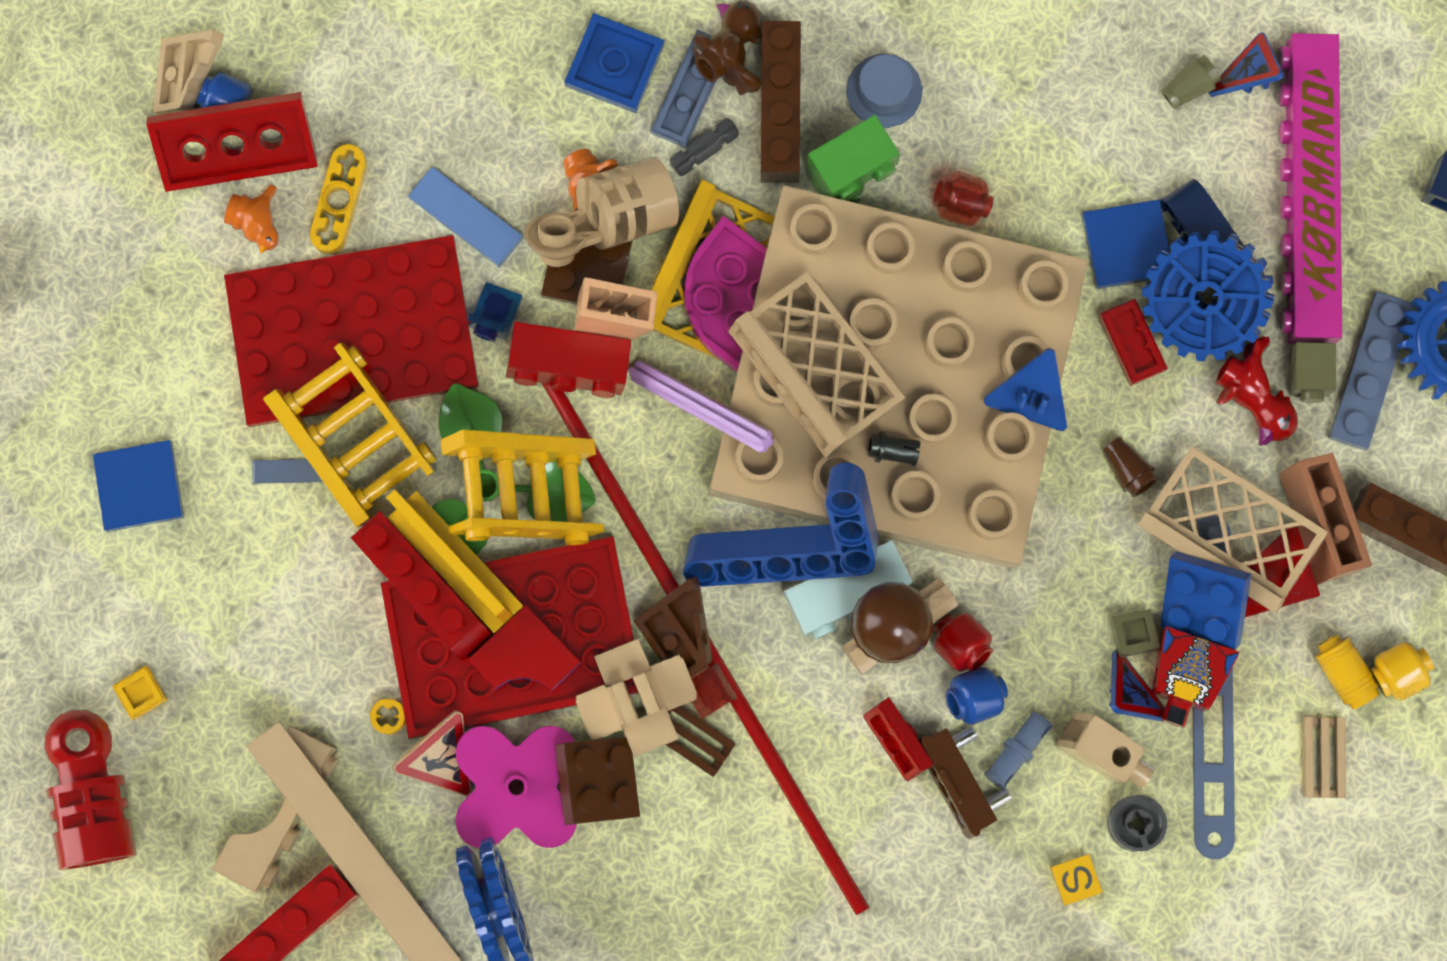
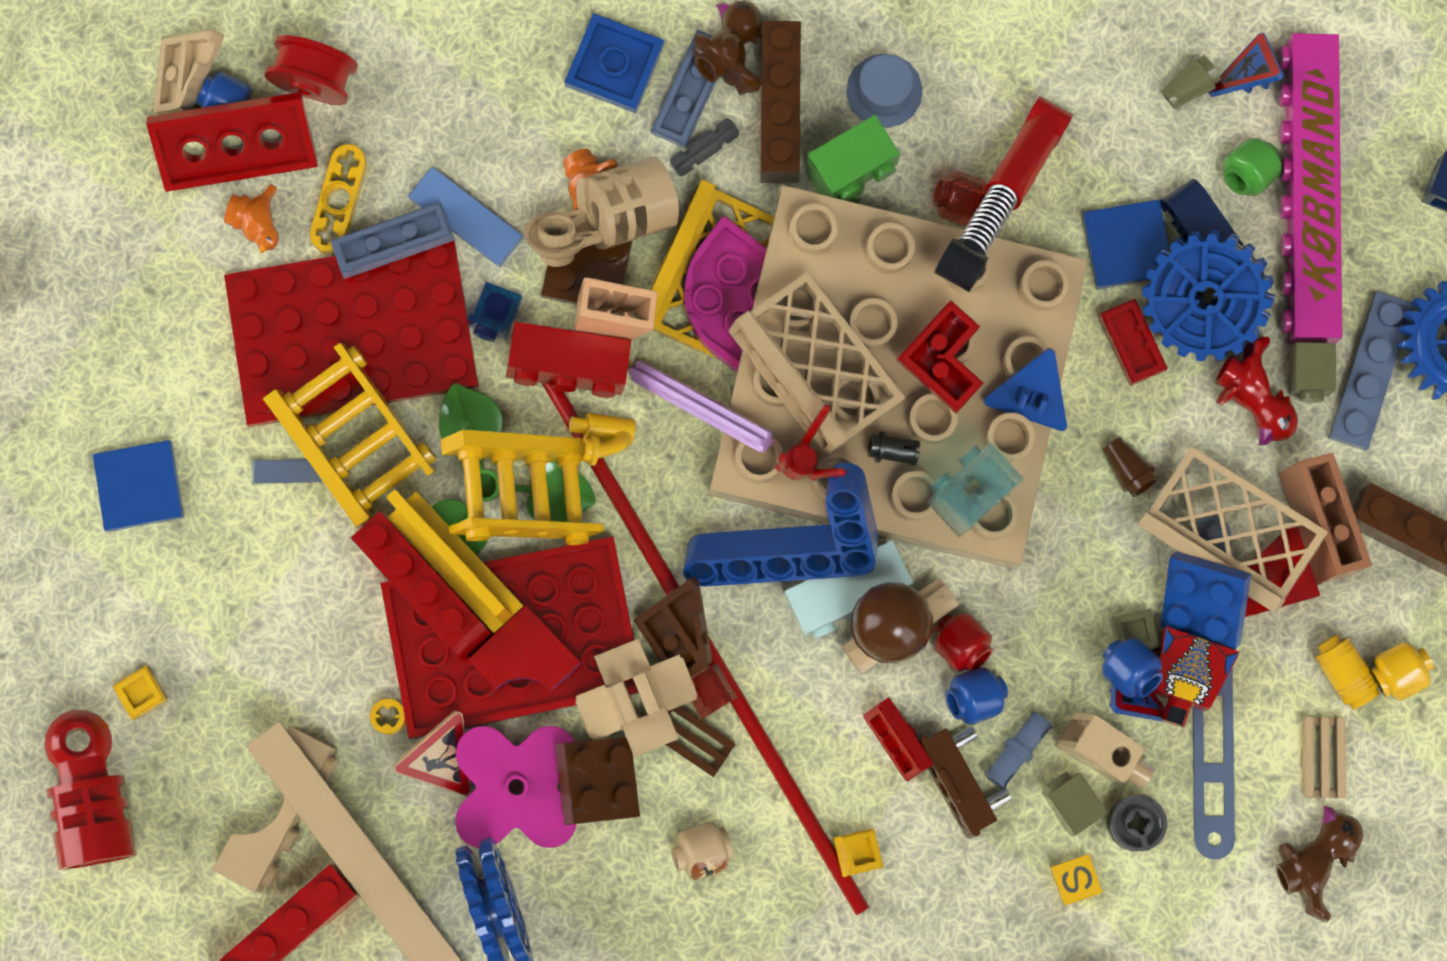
none -> red wheel [264,35,358,105]
none -> sand blue tile [330,202,454,279]
none -> yellow plant [569,413,636,466]
none -> tan head [671,822,734,880]
none -> red plant [775,405,846,481]
none -> yellow tile [833,828,884,877]
none -> red brick [896,300,984,414]
none -> clear light blue brick [927,443,1024,537]
none -> piece [934,96,1074,292]
none -> olive brick [1043,771,1108,836]
none -> blue head [1102,638,1163,698]
none -> bright green head [1223,138,1282,196]
none -> reddish brown animal [1276,806,1364,922]

